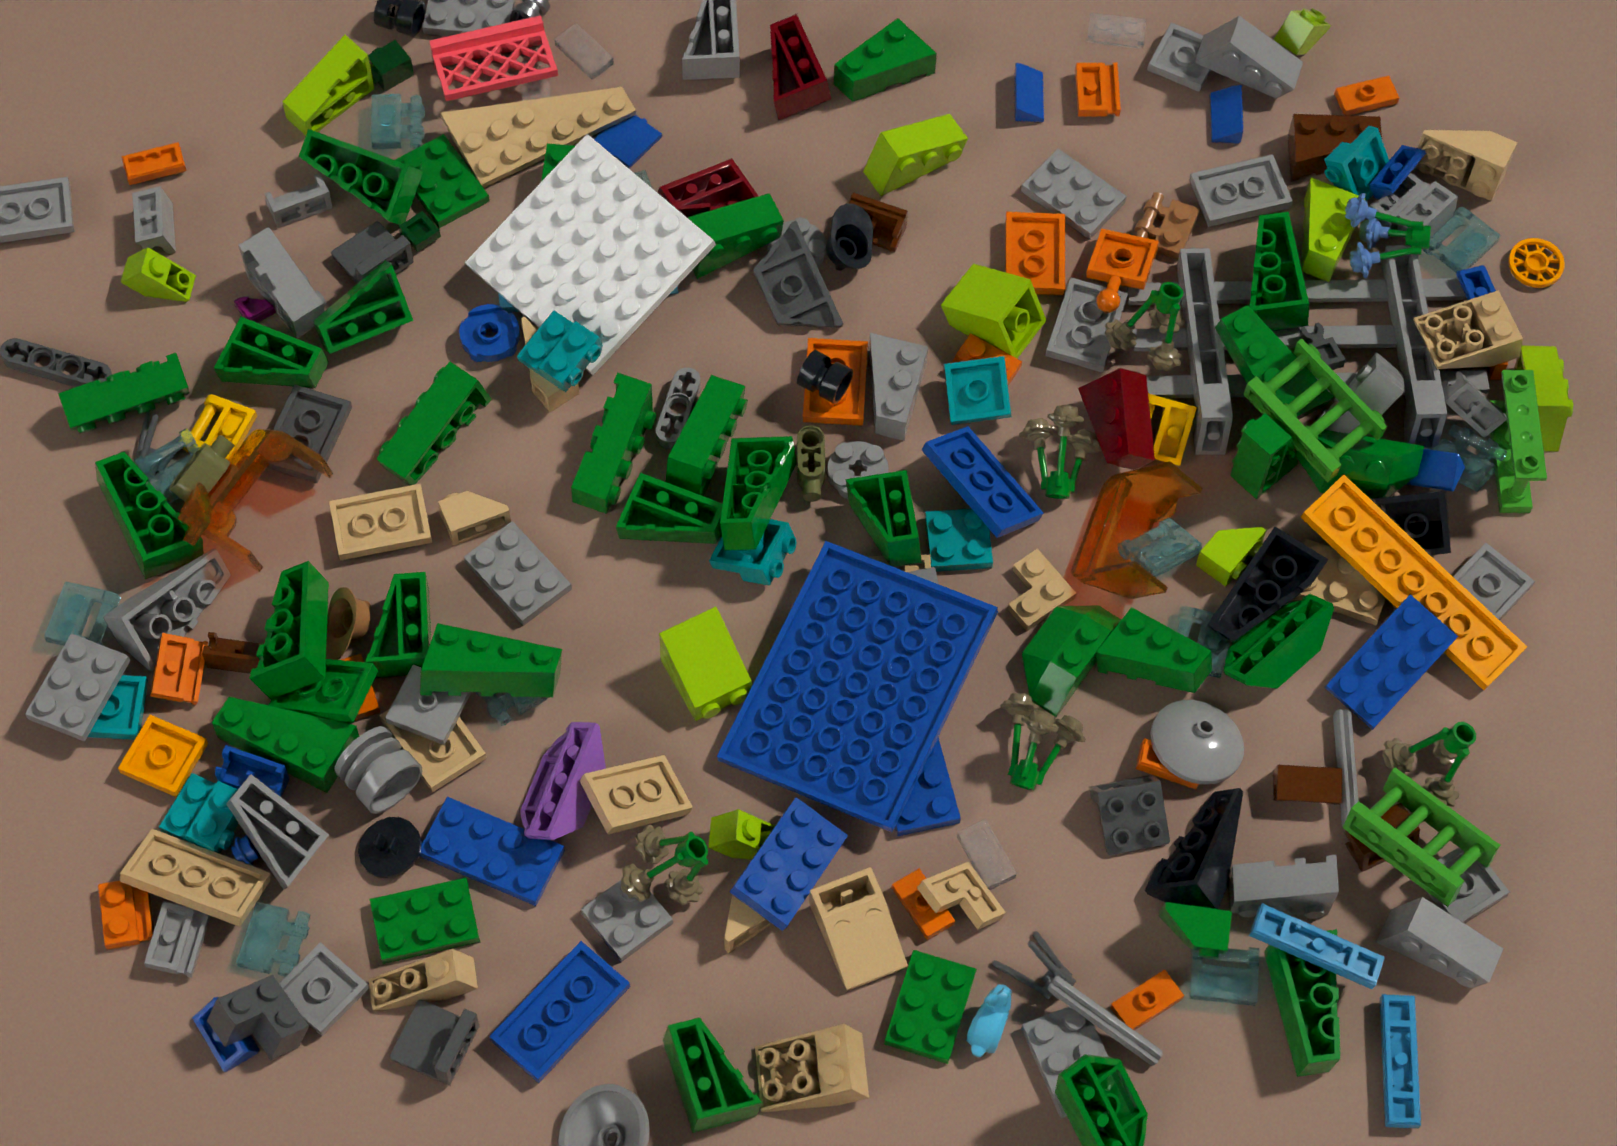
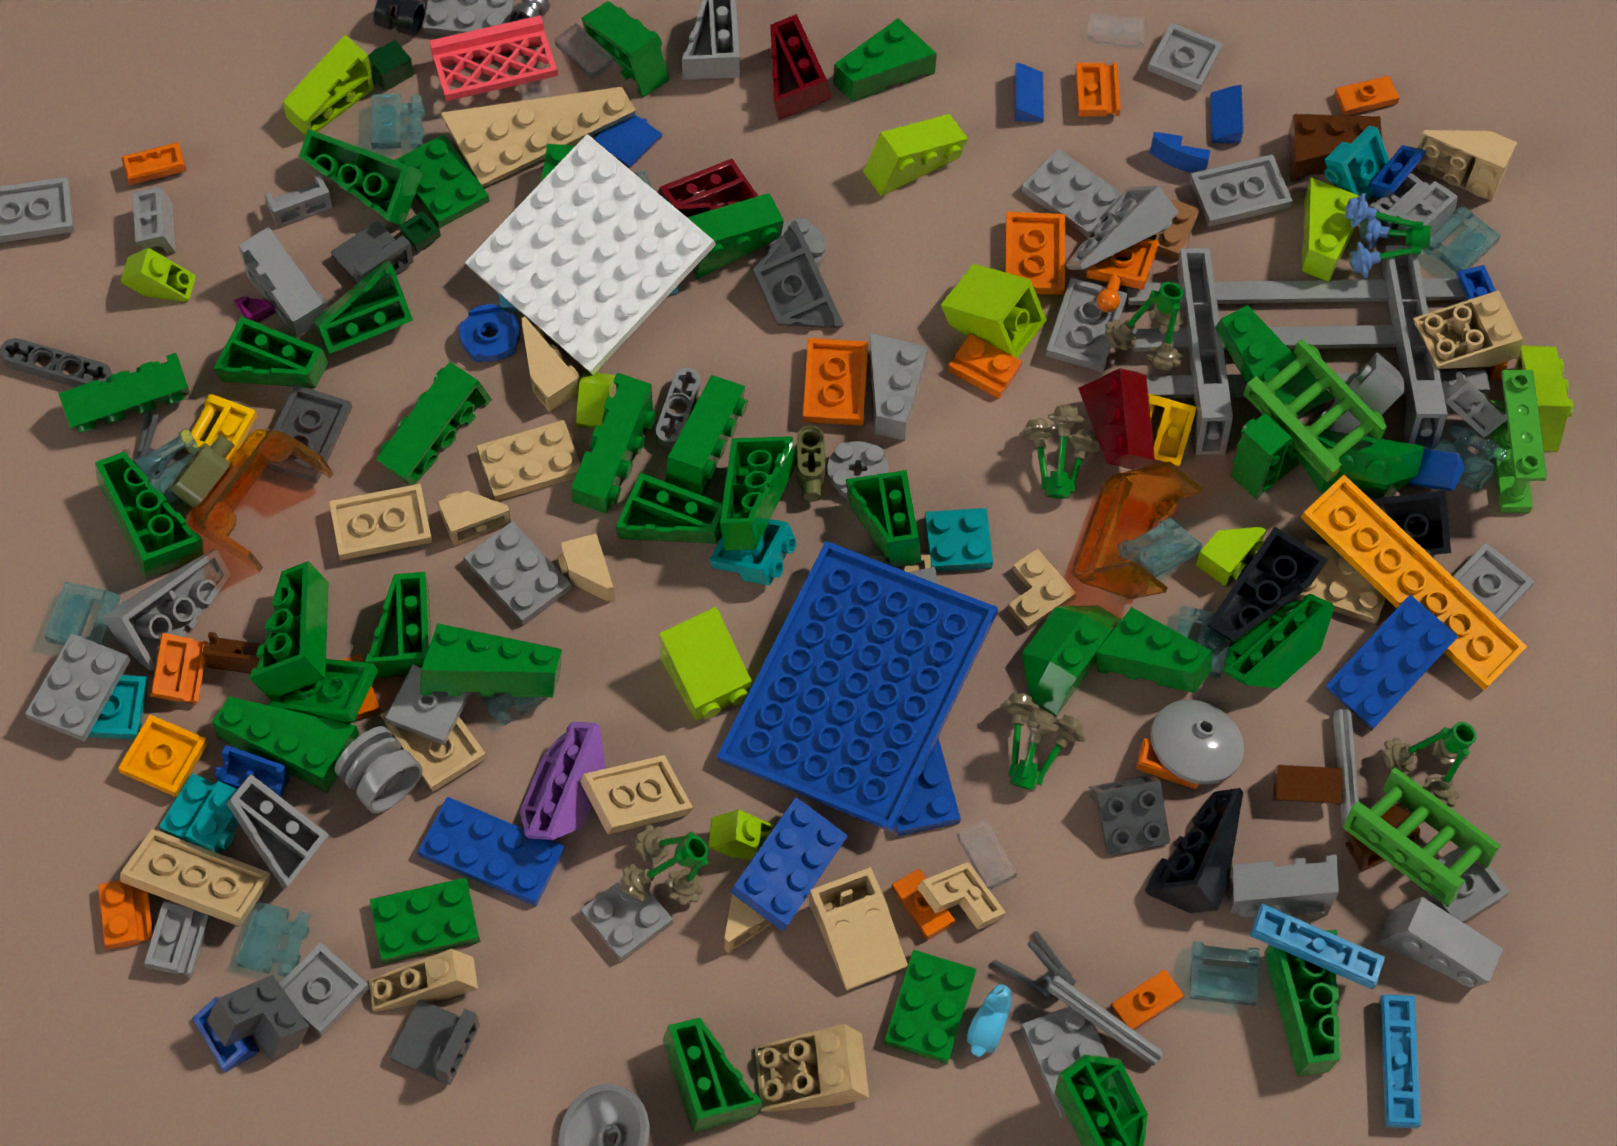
clear orange slope [178,482,212,546] -> none
blue plate [231,835,260,866] -> none
medium nougat piece [326,587,371,660] -> none
black piece [358,817,422,878] -> none
blue plate [489,941,630,1083] -> none
teal plate [517,310,603,392] -> none
black wheel [797,350,853,404] -> none
black piece [826,203,873,271] -> none
reddish brown hinge [849,193,908,252] -> none
blue plate [921,426,1044,538] -> none
teal plate [944,356,1012,425] -> none
green slope [1159,902,1232,959] -> none
light grey wedge [1194,16,1303,99] -> none
green wedge [1249,212,1309,330] -> none
lime slope [1273,8,1331,55] -> none
dark grey plate [1299,322,1345,370] -> none
light orange wheel [1508,238,1565,288] -> none
none -> tan plate [476,420,580,502]
none -> tan slope [557,533,615,602]
none -> lime slope [576,371,616,429]
none -> green wedge [581,1,670,97]
none -> light grey wedge [1066,185,1179,270]
none -> blue slope [1150,132,1210,173]

